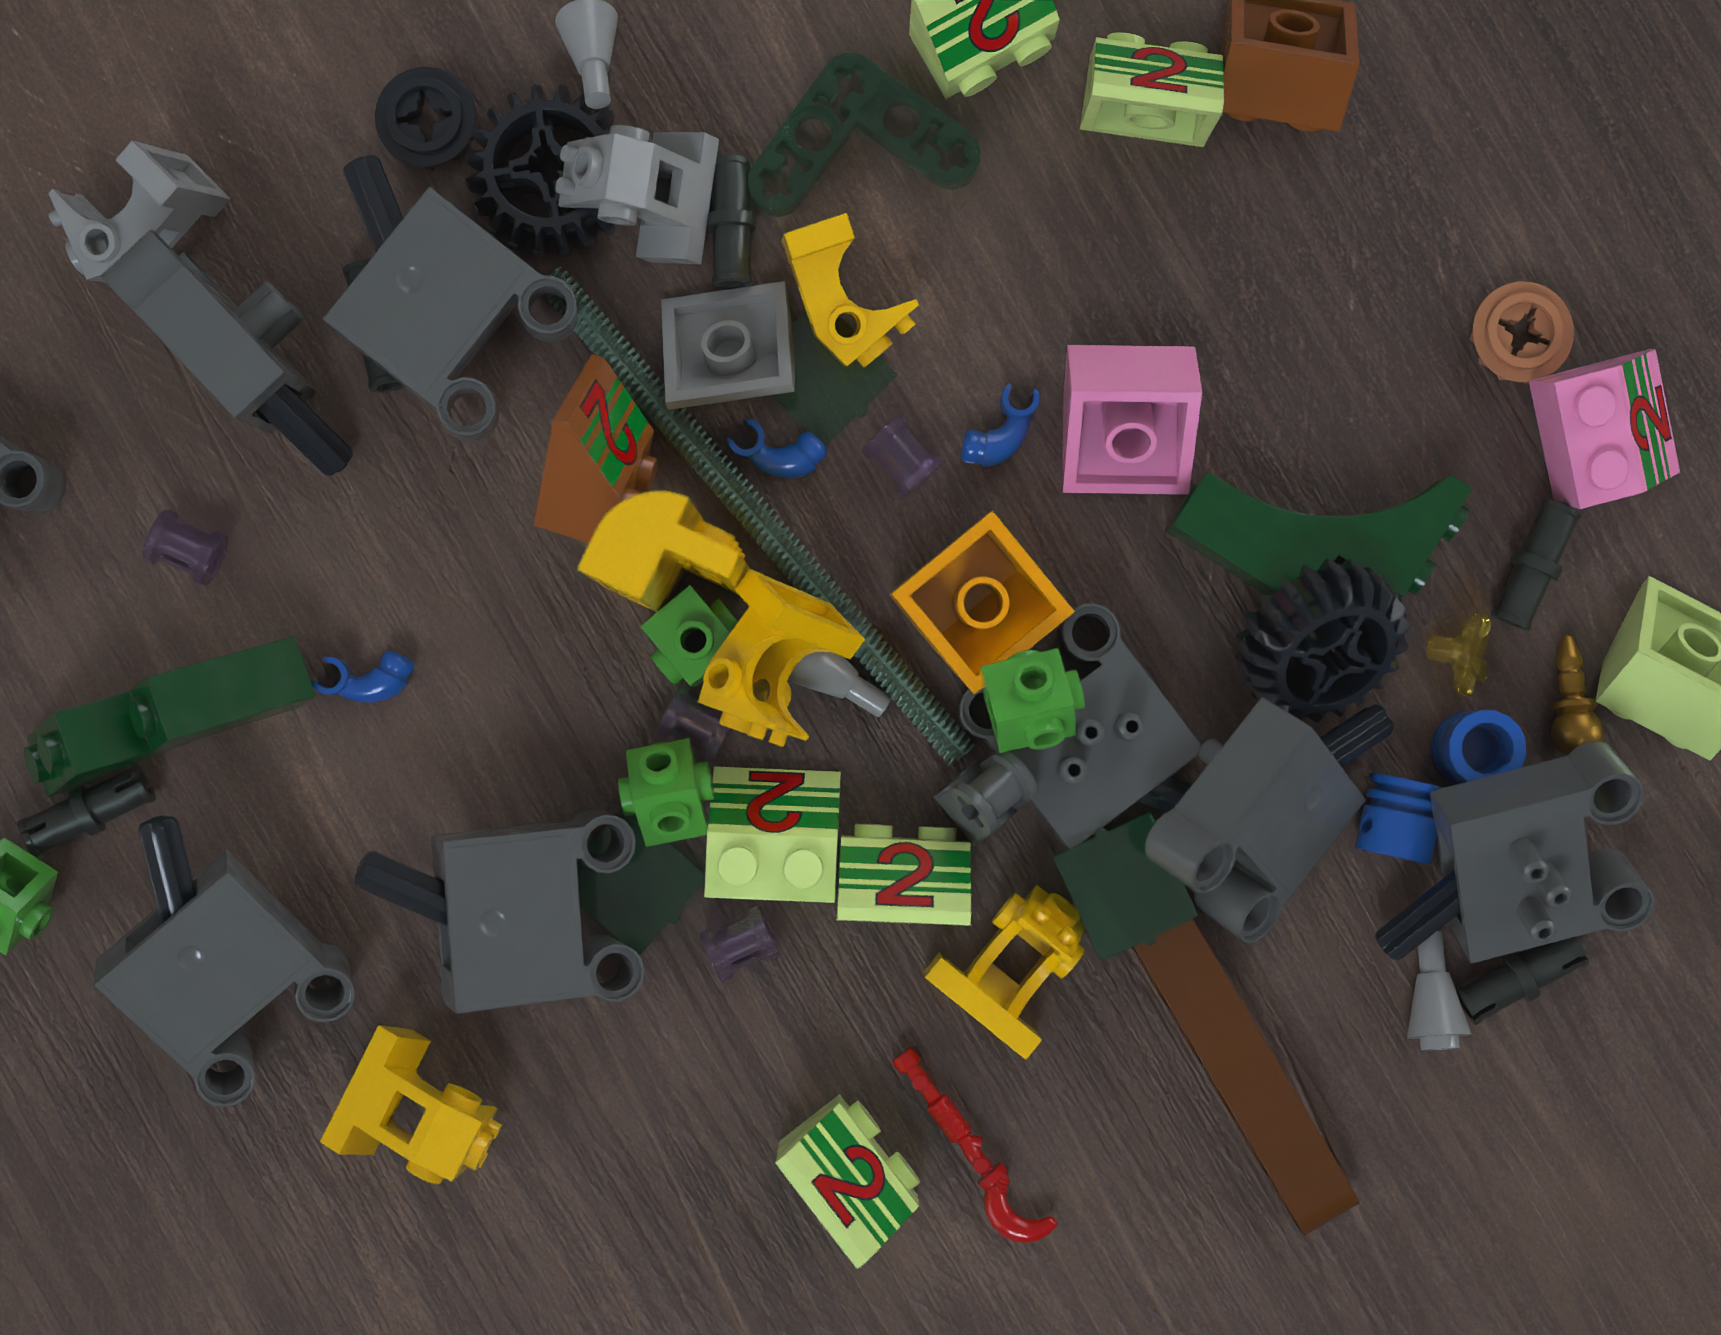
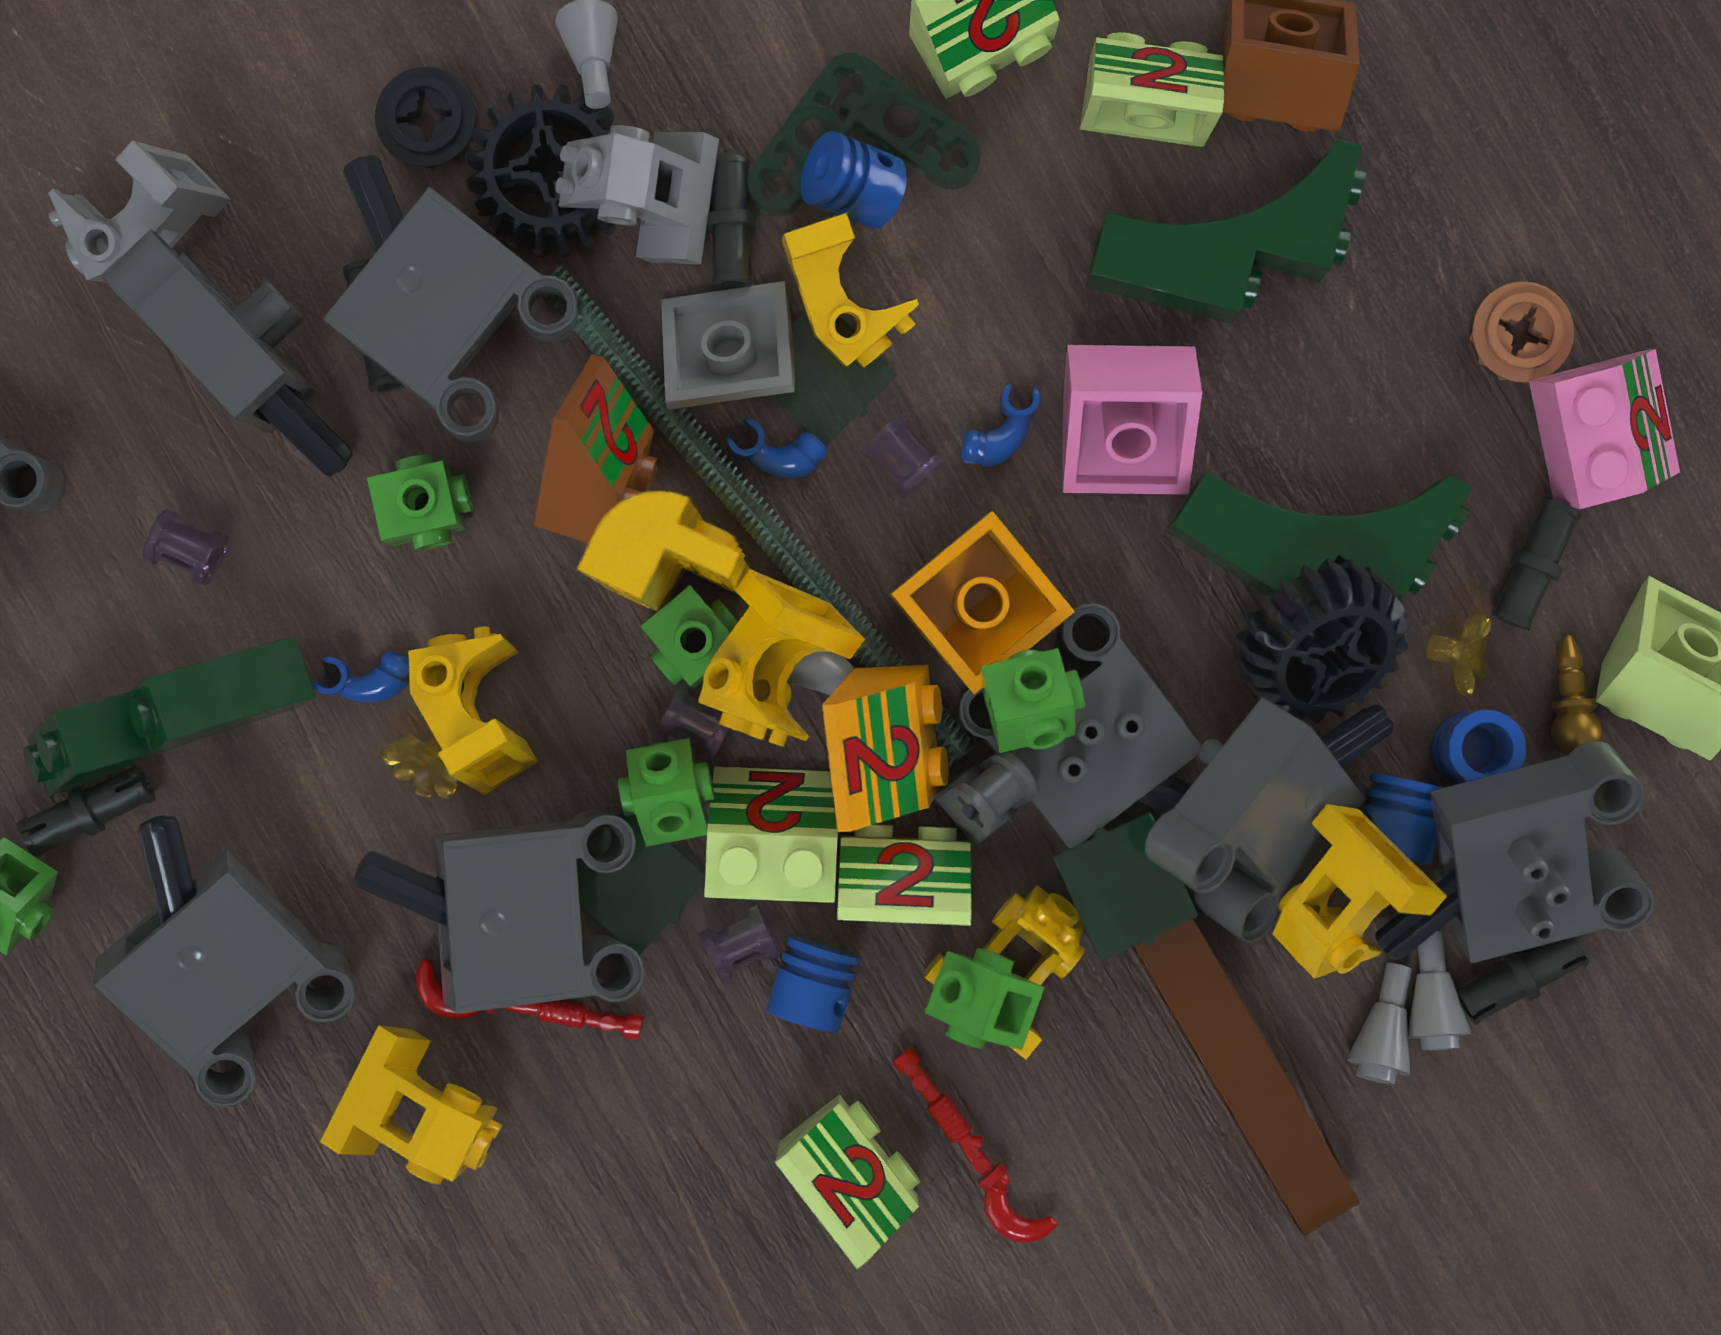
none -> bright green brick [367,454,473,551]
none -> clear yellow plant [379,729,458,800]
none -> yellow tile [408,626,538,795]
none -> red piece [416,958,644,1041]
none -> blue piece [766,935,861,1033]
none -> blue piece [800,130,907,229]
none -> light orange slope [822,665,949,832]
none -> bright green brick [925,947,1045,1050]
none -> dark green arch [1085,139,1366,323]
none -> yellow tile [1272,804,1447,979]
none -> light grey cone [1346,963,1412,1085]

